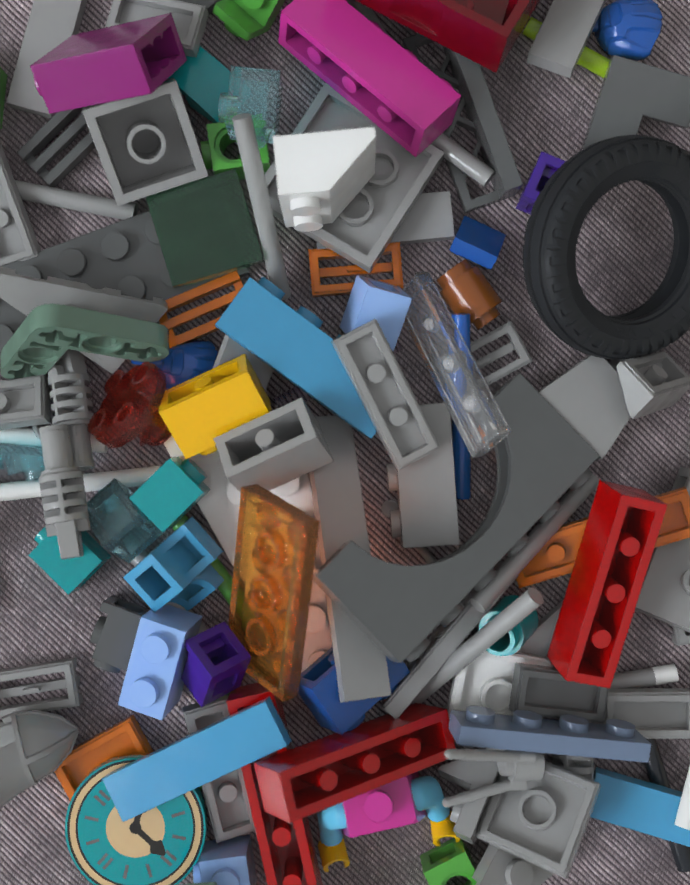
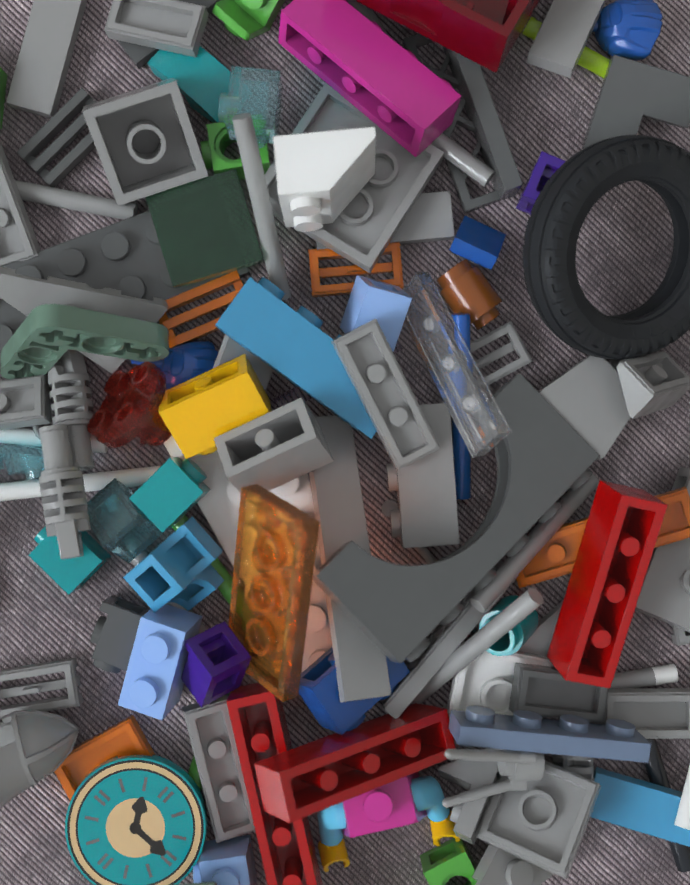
magenta brick [30,13,187,114] -> none
dark azure tile [102,697,292,822] -> none

